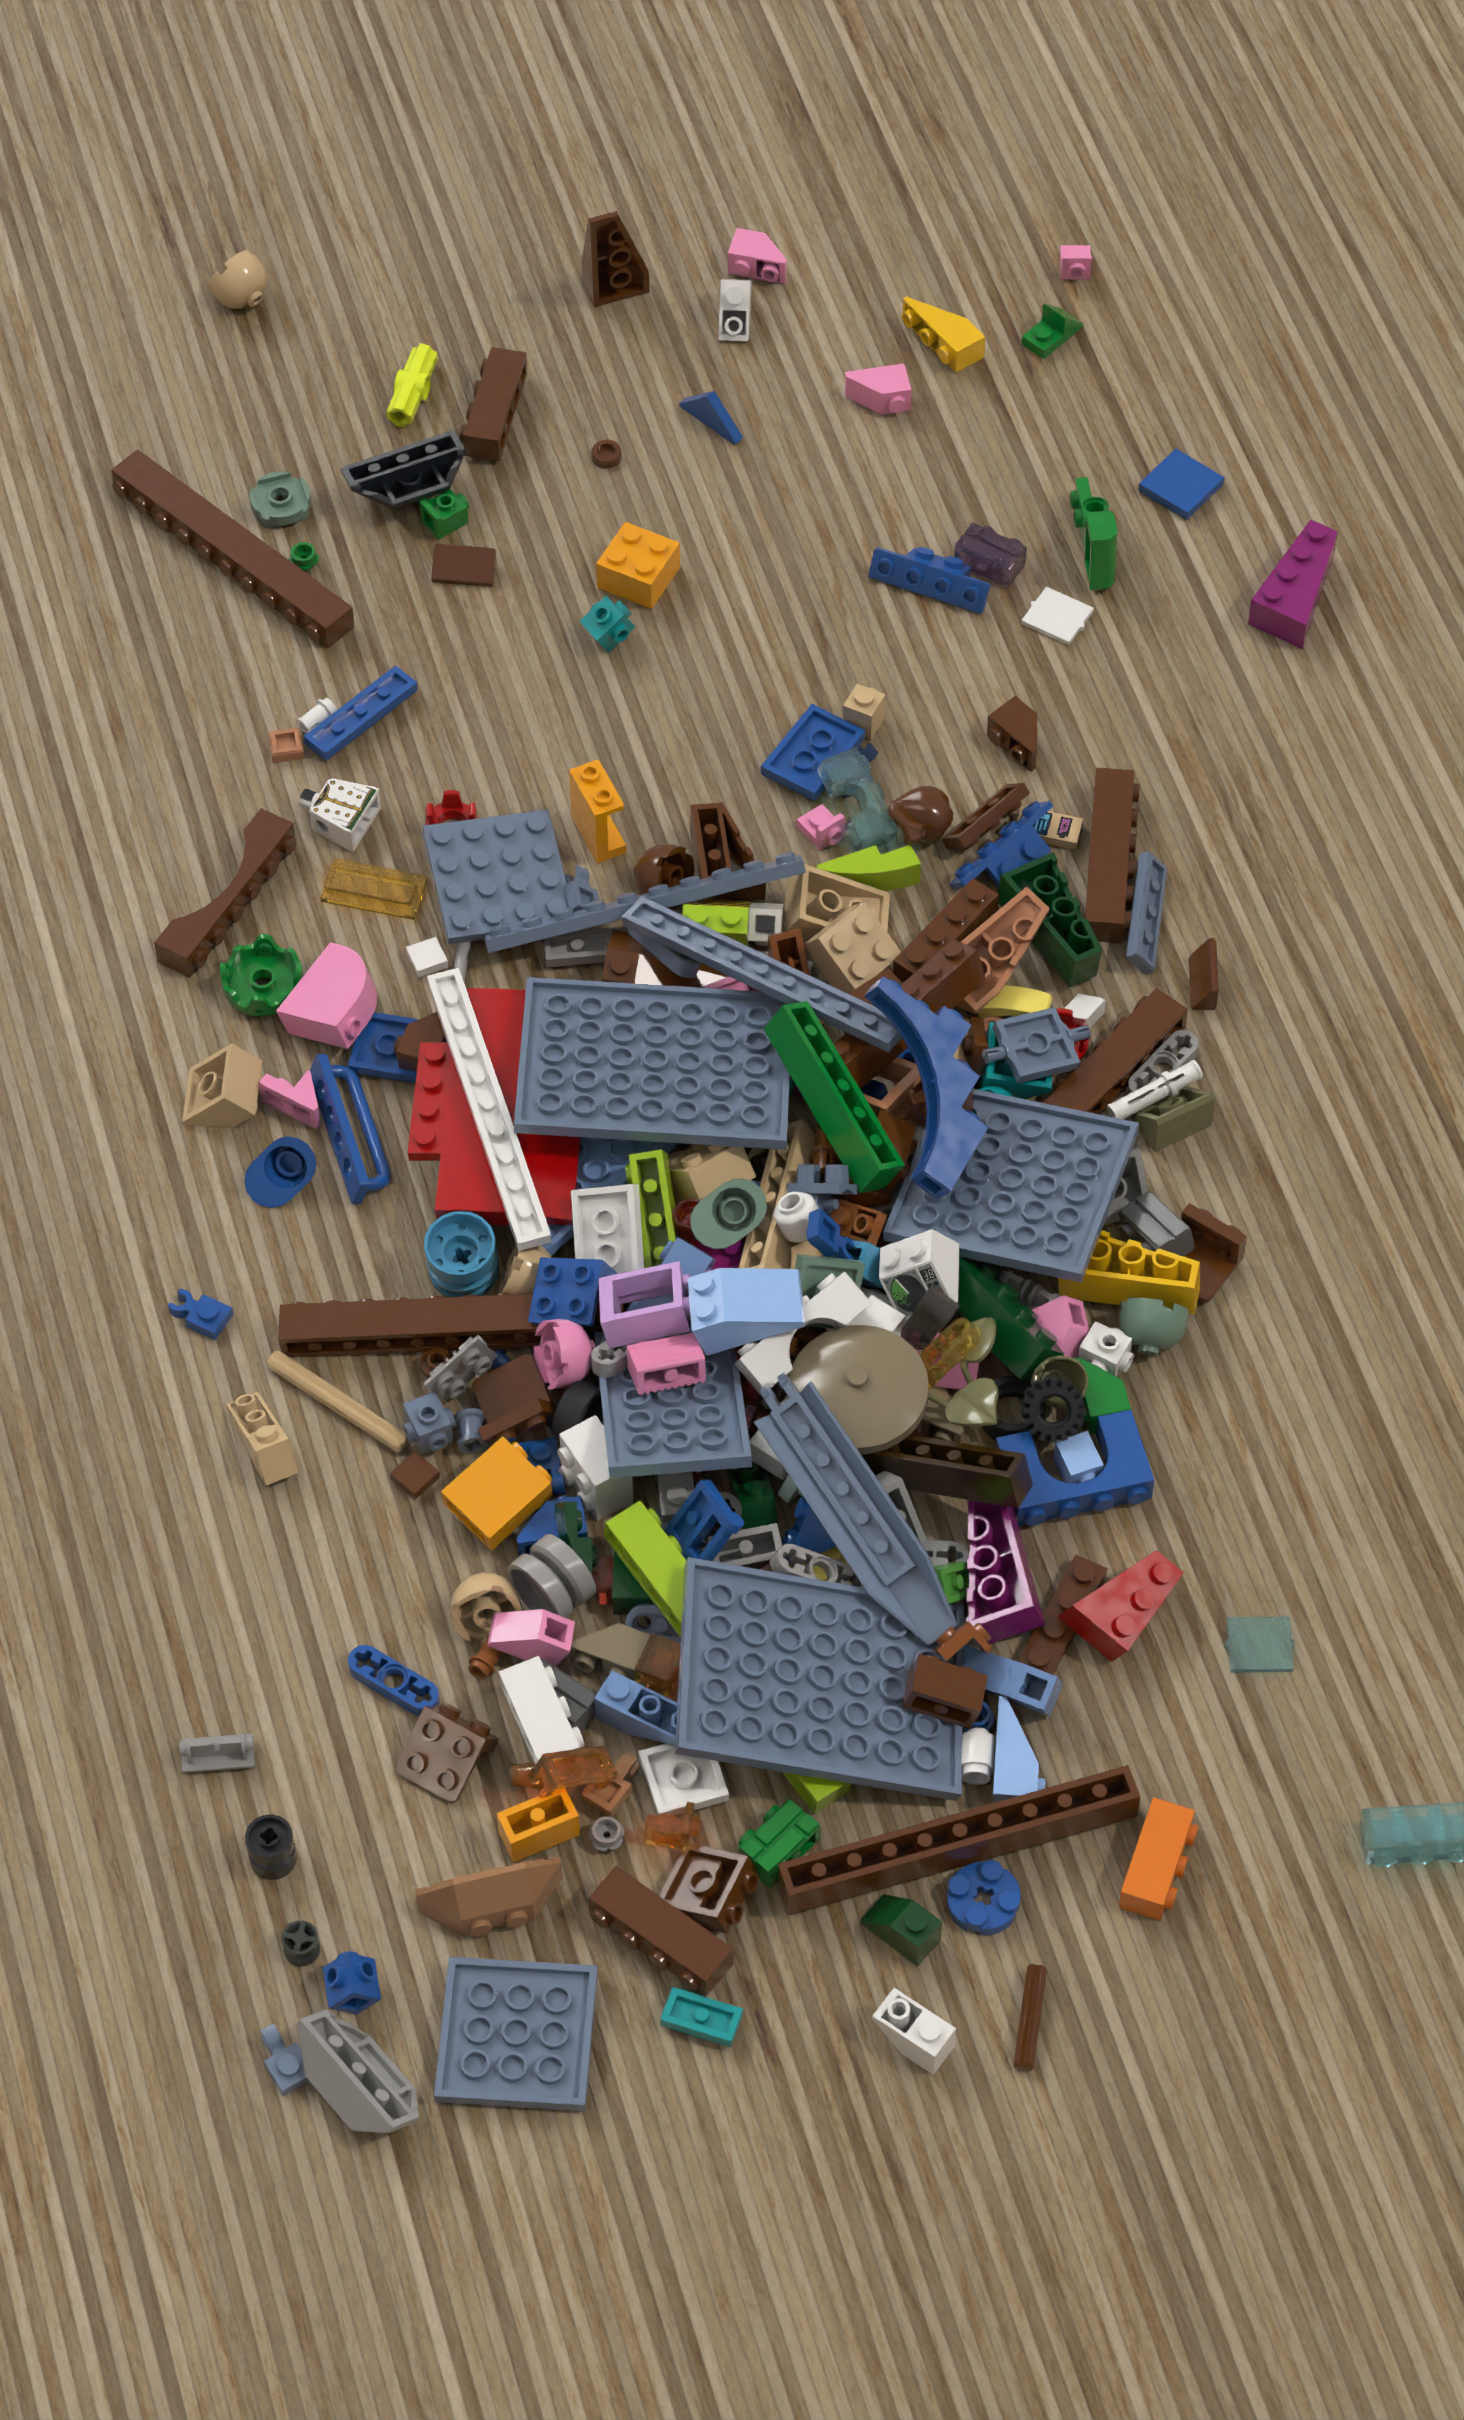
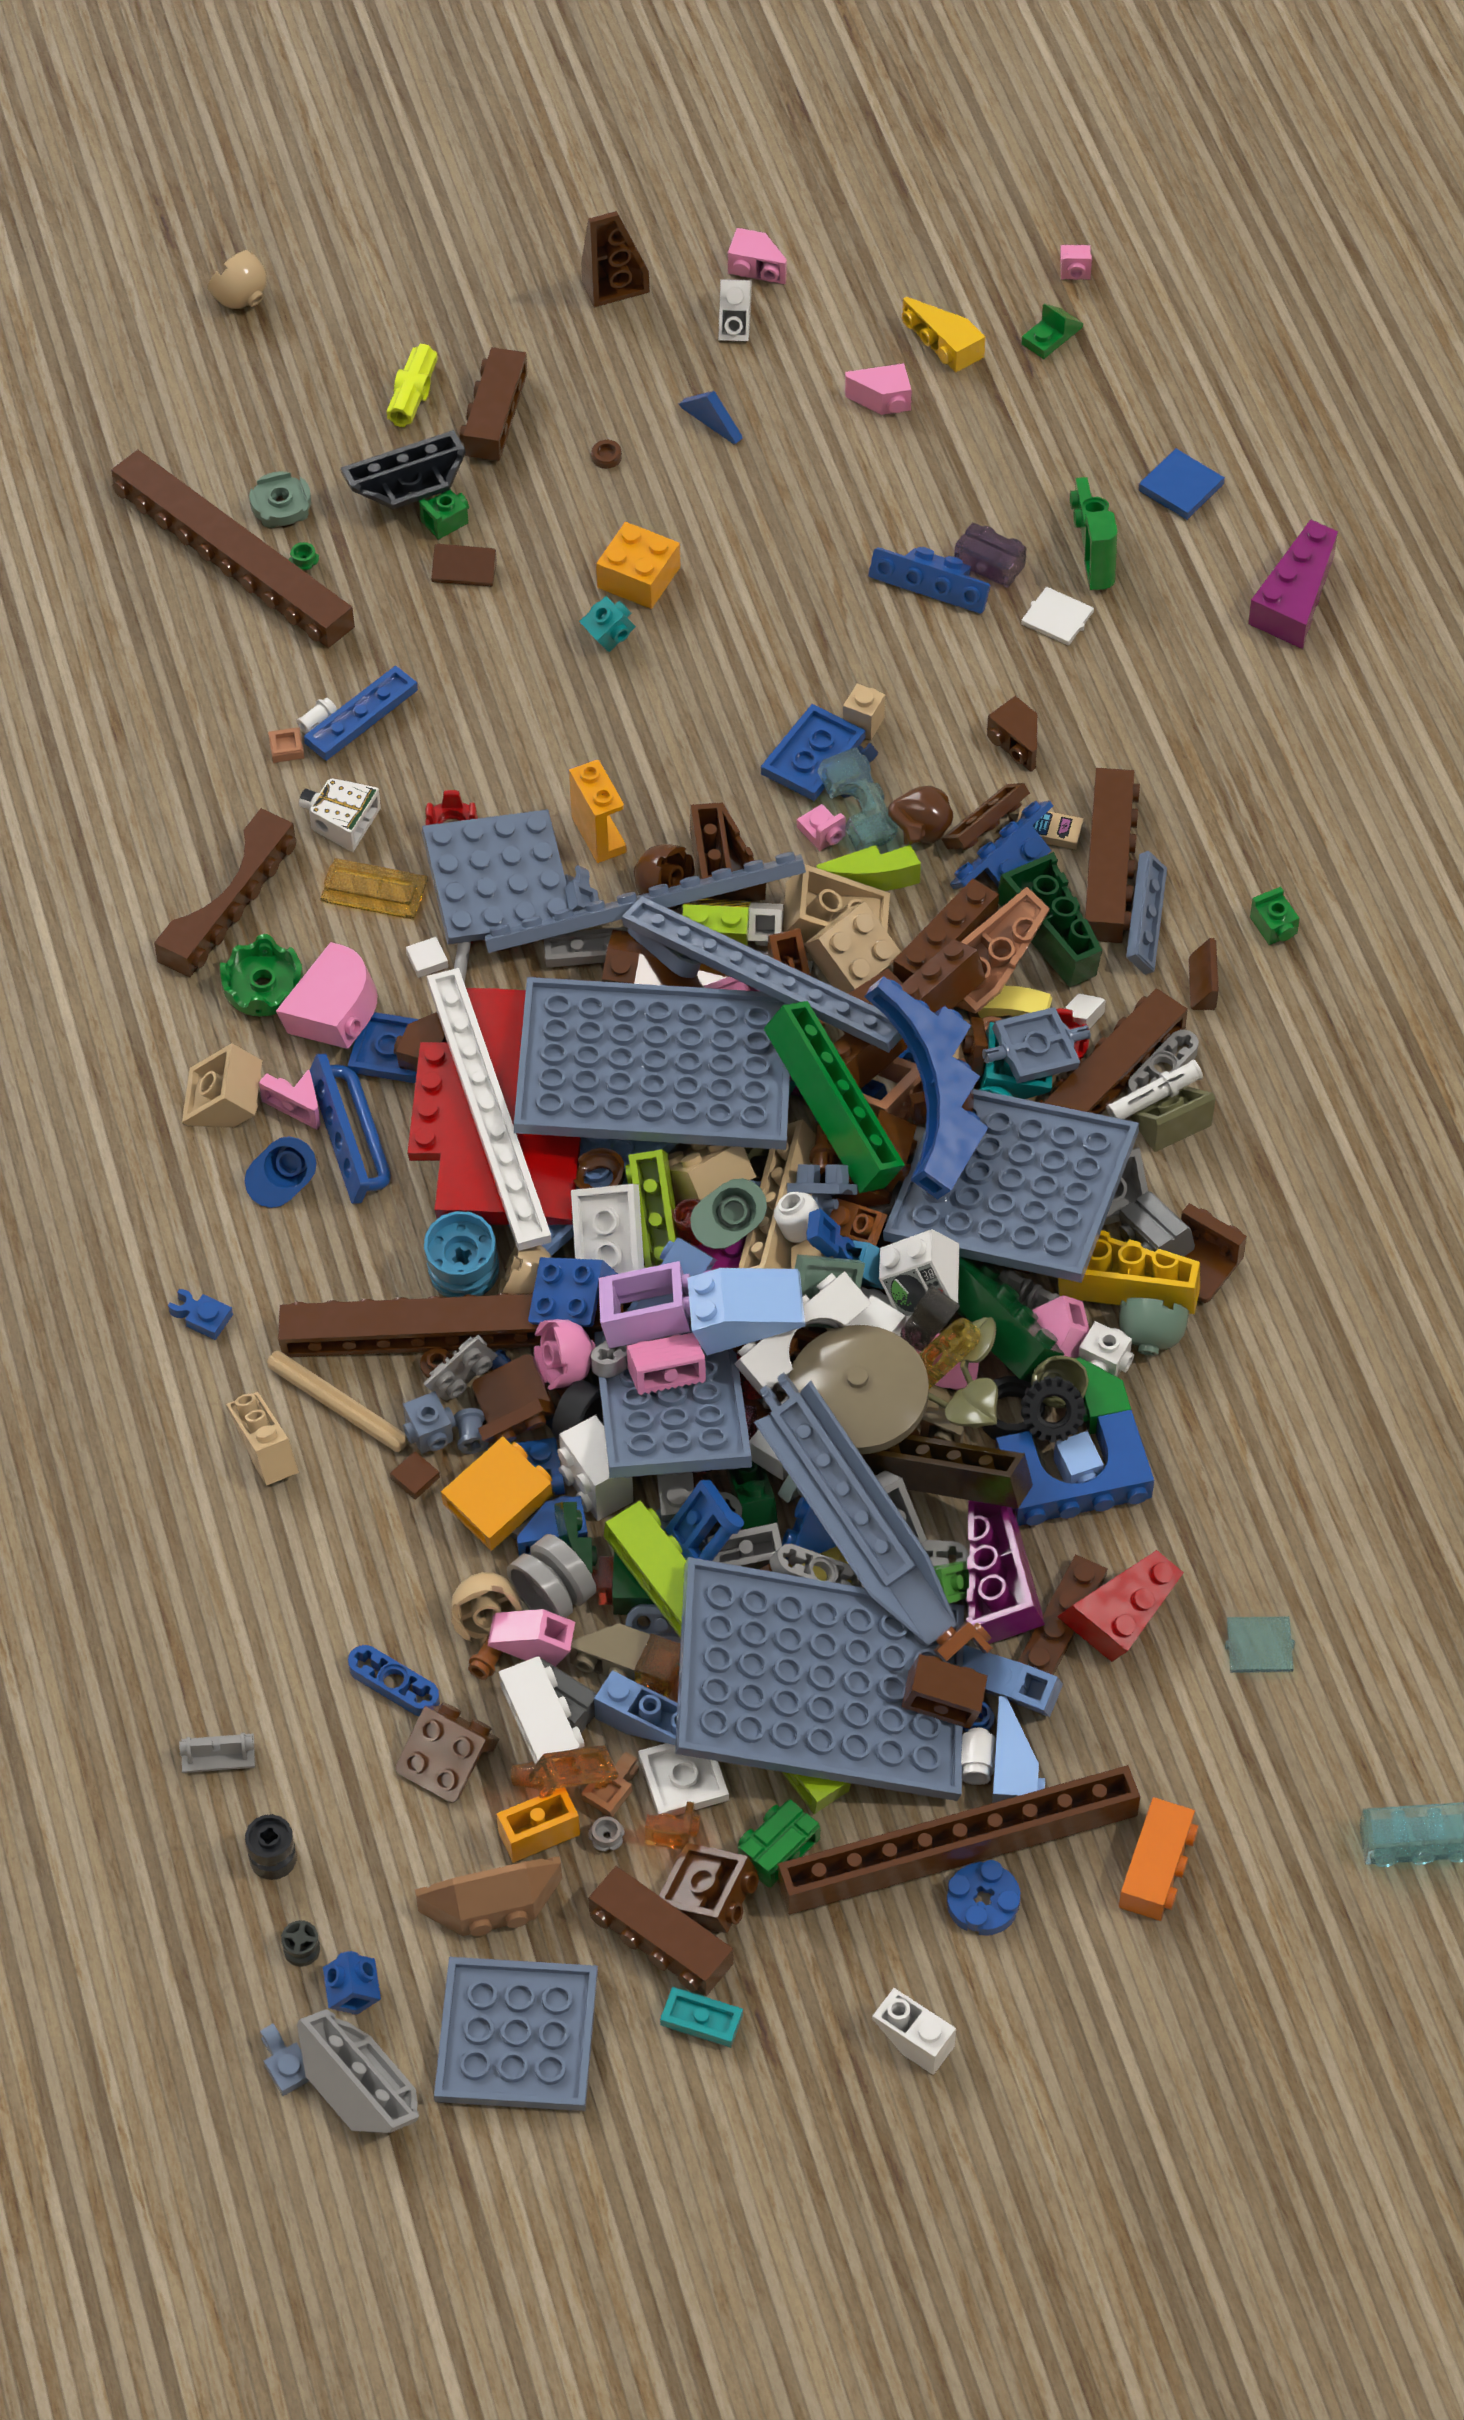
dark green slope [860,1894,942,1967] -> none
reddish brown axle [1014,1964,1047,2072] -> none
none -> reddish brown piece [573,1148,626,1189]
none -> green brick [1250,886,1300,945]

